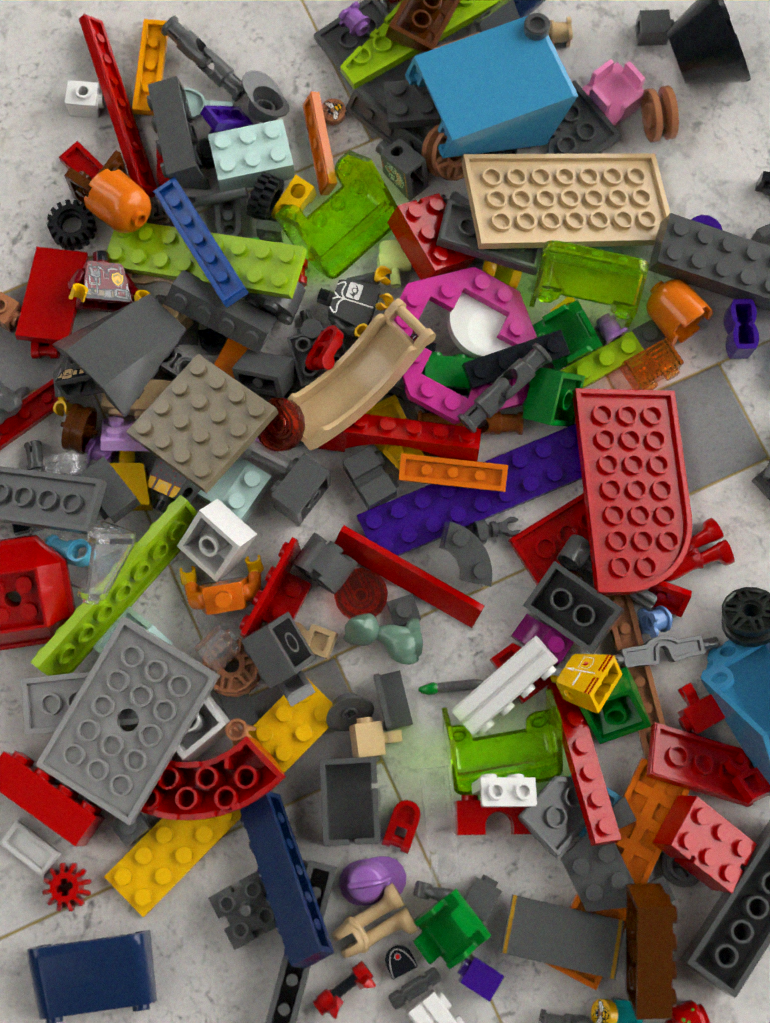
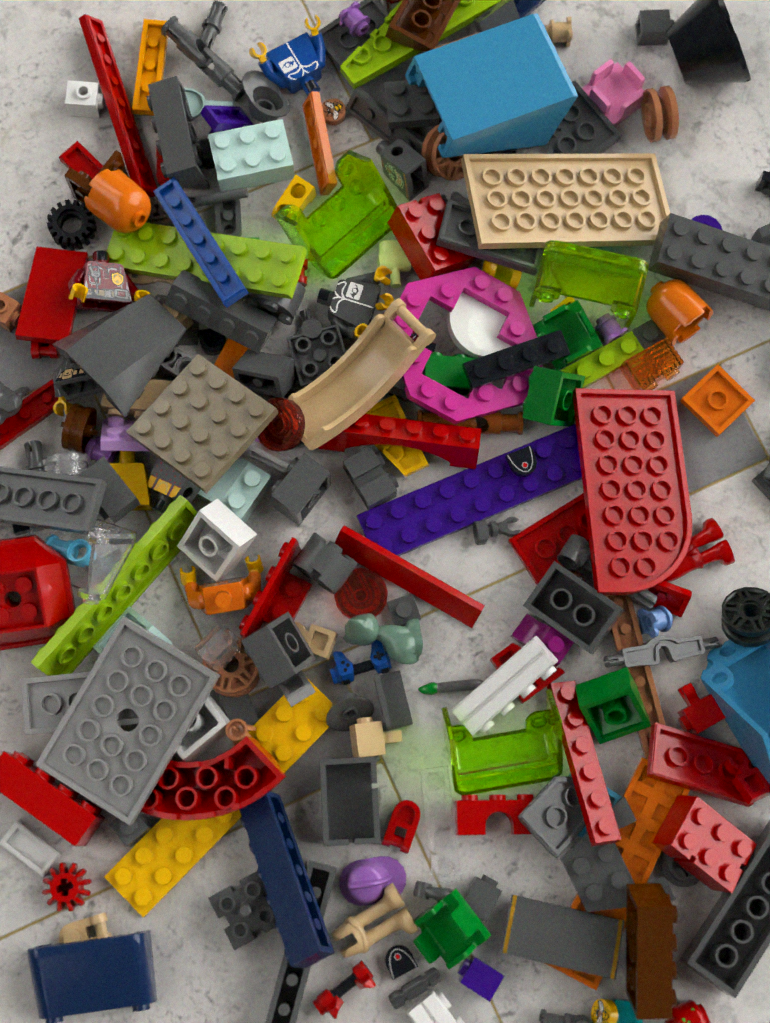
black tyre [246,172,284,221] -> none
dark grey plate [256,219,284,242] -> none
red plate [305,325,344,370] -> none
orange plate [398,453,508,492] -> none
dark grey brick [439,522,492,587] -> none
dark grey piece [457,343,552,434] -> none
white bracket [472,774,537,807] -> none
dark grey tile [523,13,550,41] -> none
yellow torso [550,654,623,713] -> none
dark purple brick [723,299,759,359] -> none
none -> tan plate [59,912,112,943]
none -> dark grey pin [199,1,228,49]
none -> blue torso [249,15,326,96]
none -> blue piece [329,640,392,685]
none -> black tile [505,445,537,477]
none -> orange plate [680,364,755,437]

